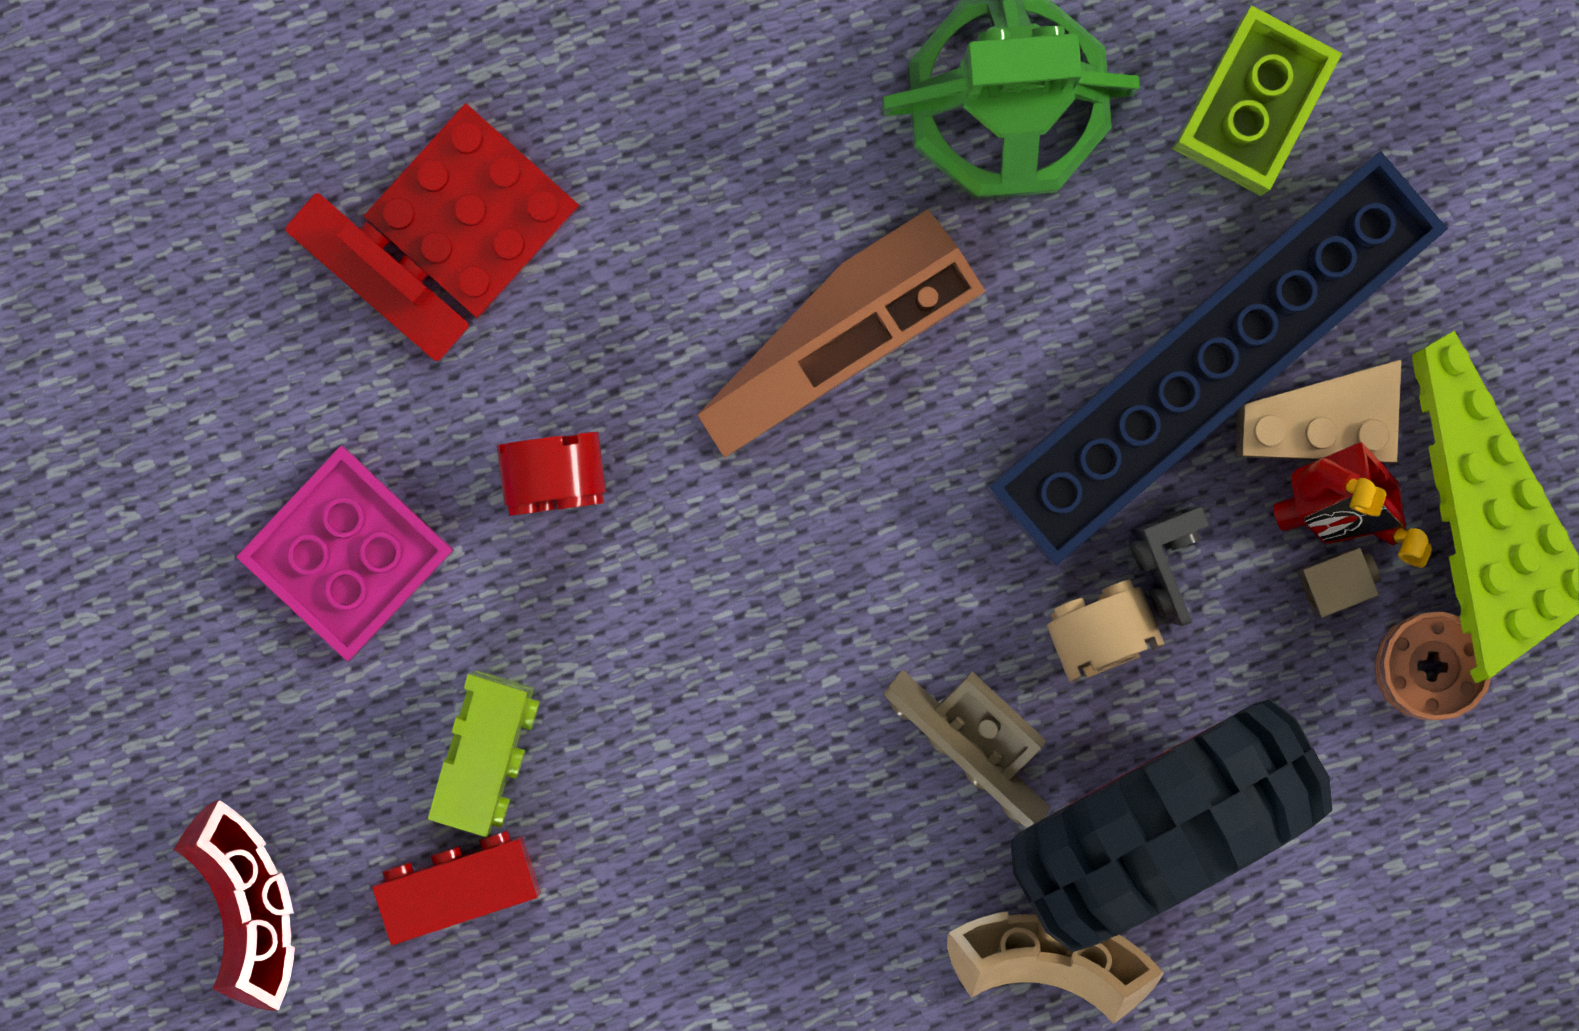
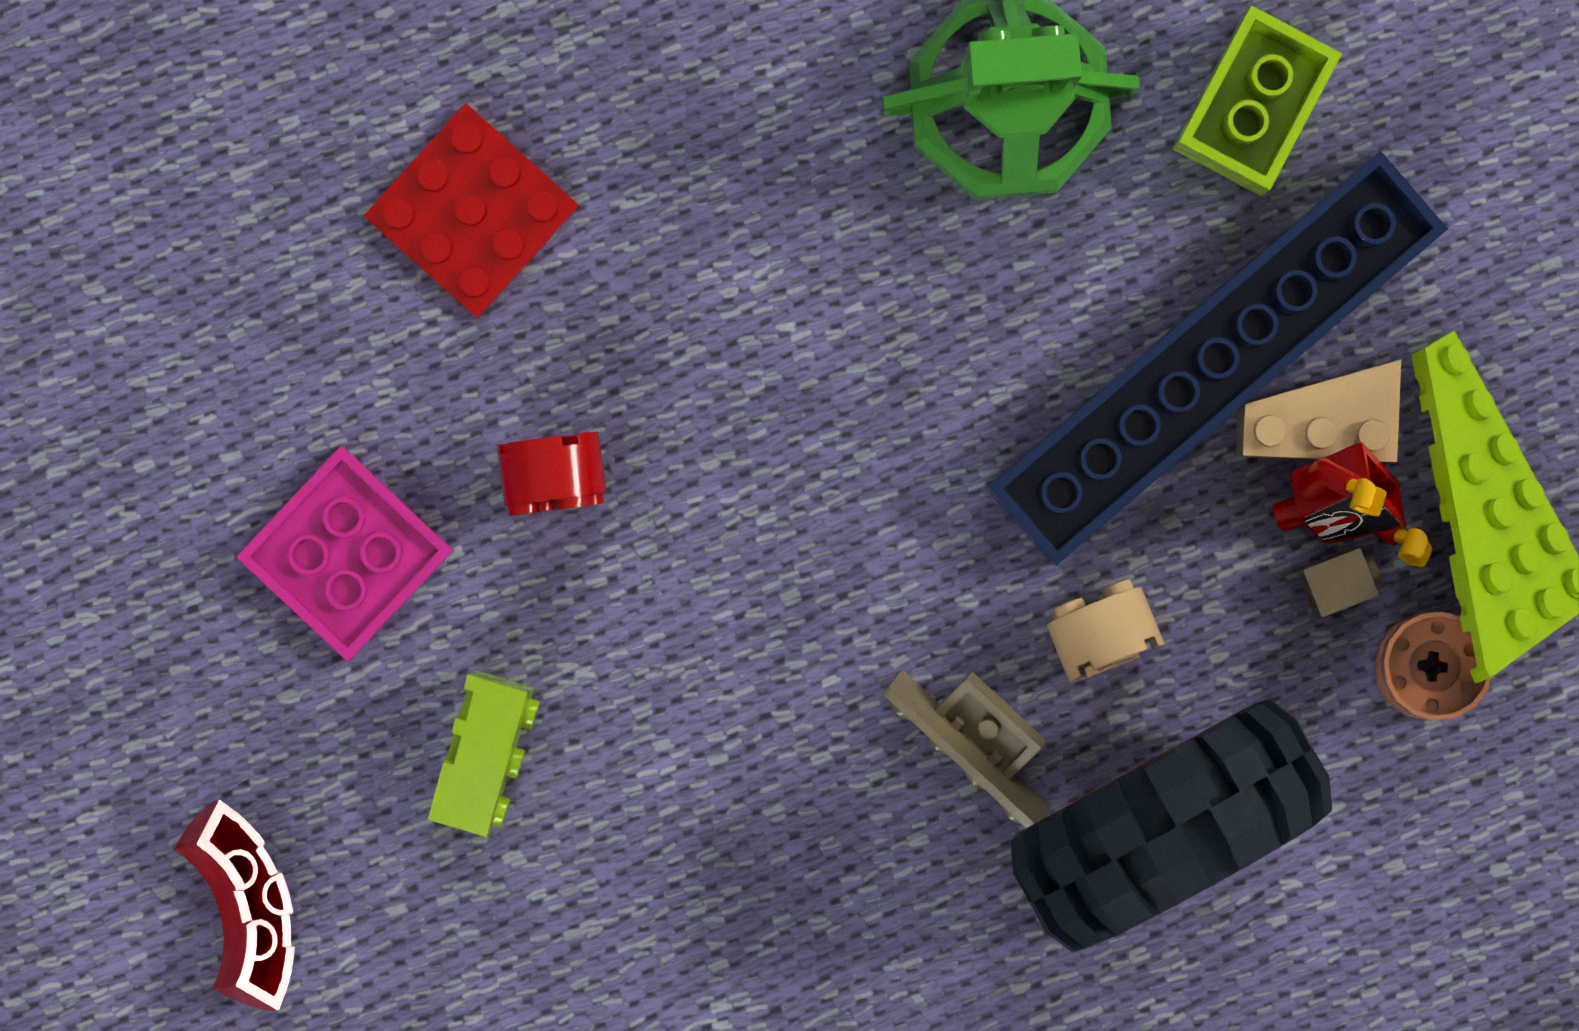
red bracket [285,193,469,361] -> none
red brick [372,830,541,946] -> none
nougat wedge [698,209,985,458] -> none
tan brick [947,911,1164,1024] -> none
dark grey bracket [1130,506,1210,626] -> none

